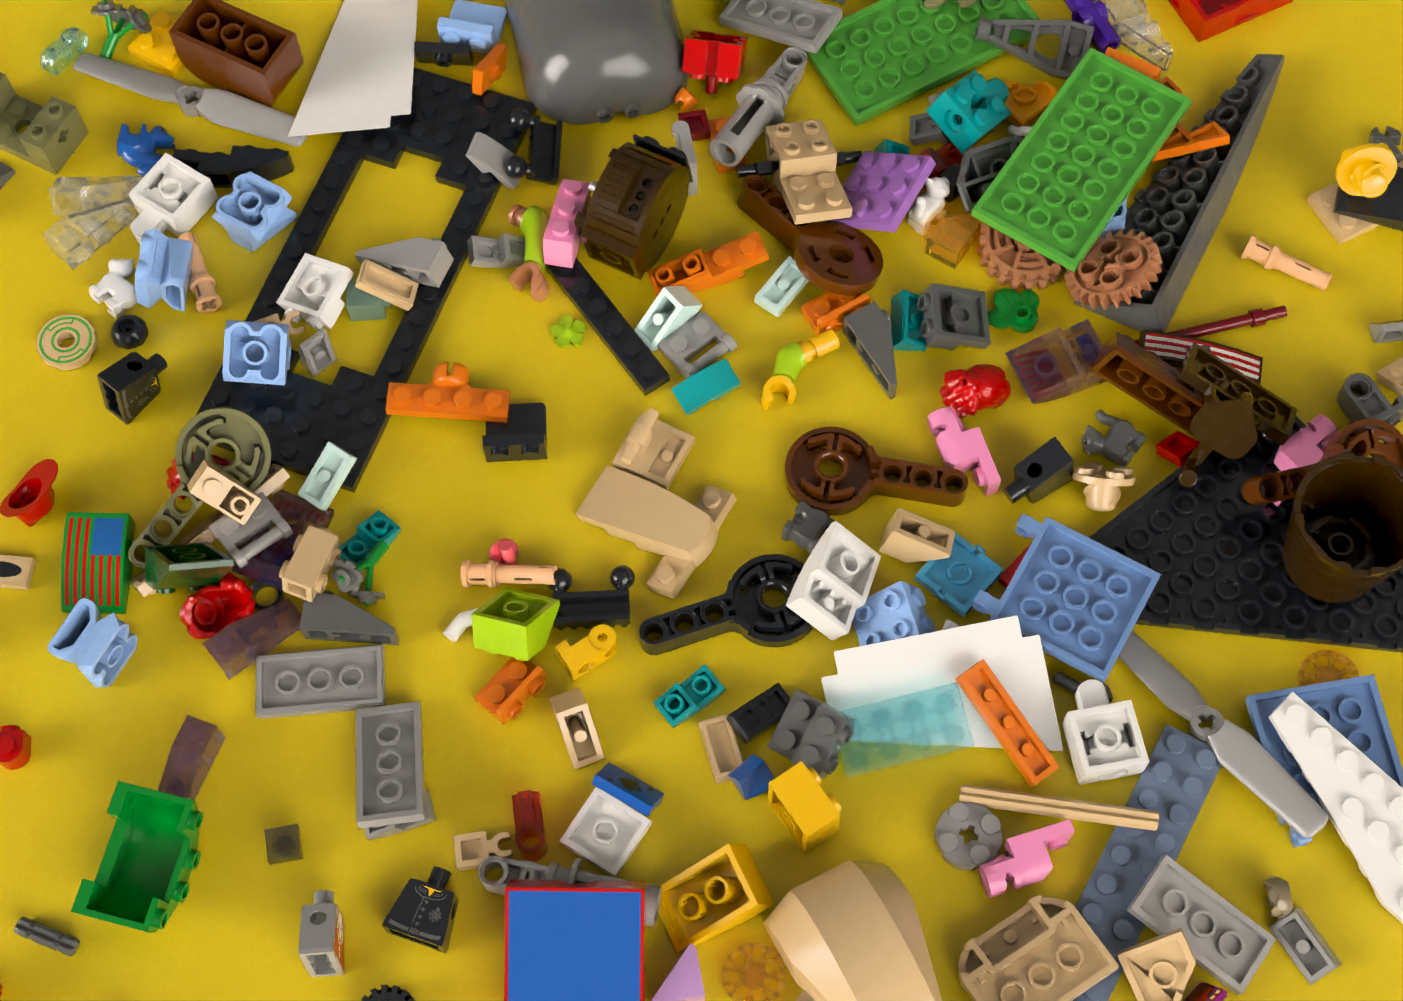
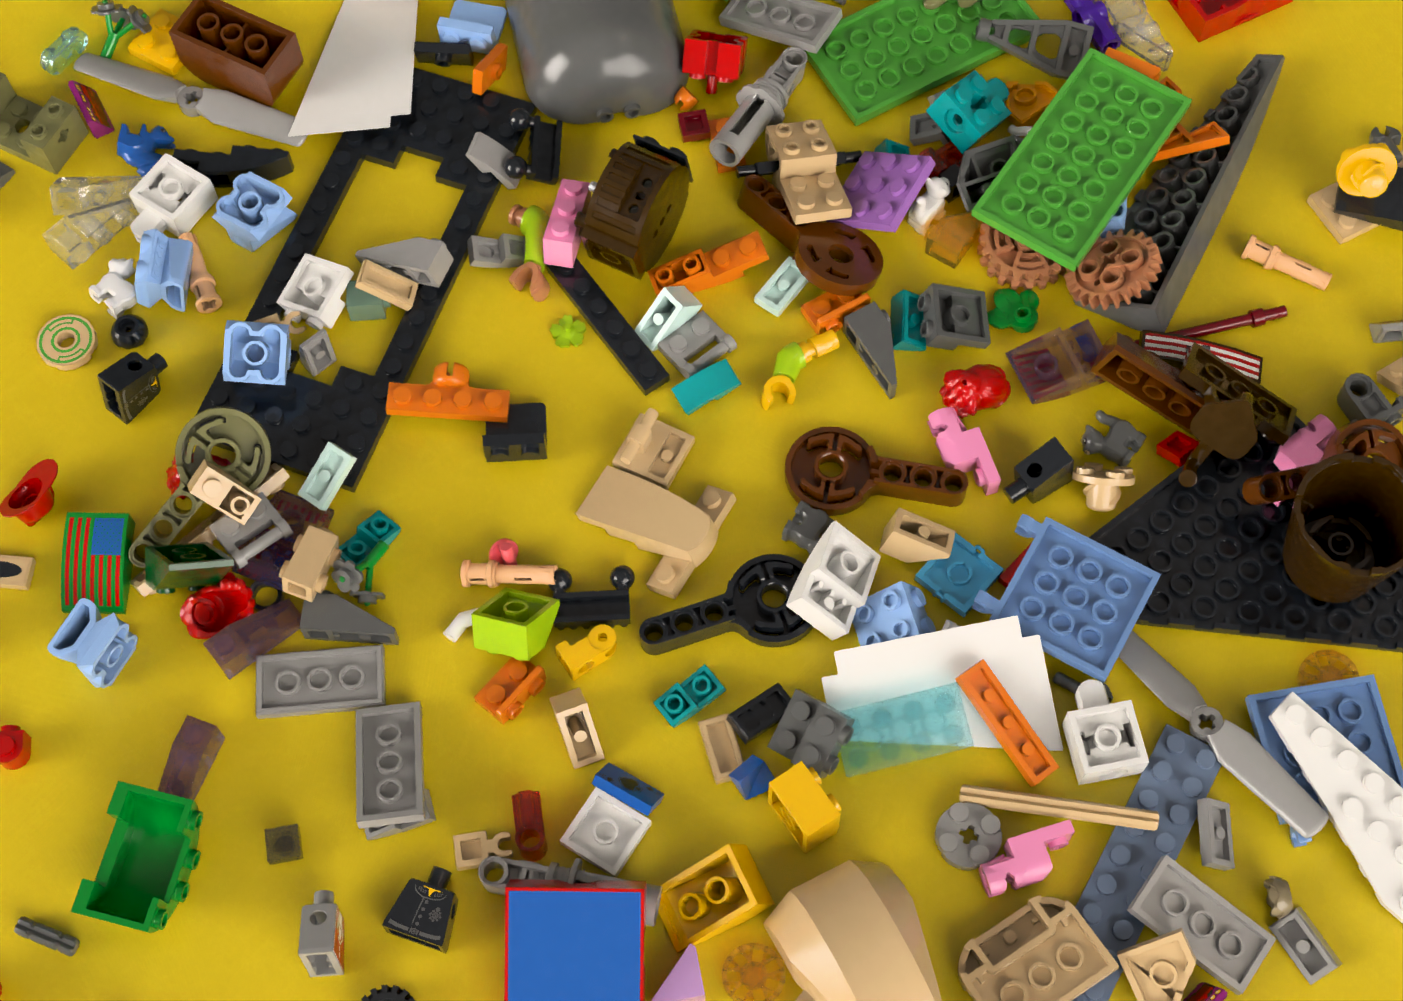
light grey plate [672,120,698,196] -> none
none -> slope [68,80,115,139]
none -> light grey plate [1197,797,1235,871]

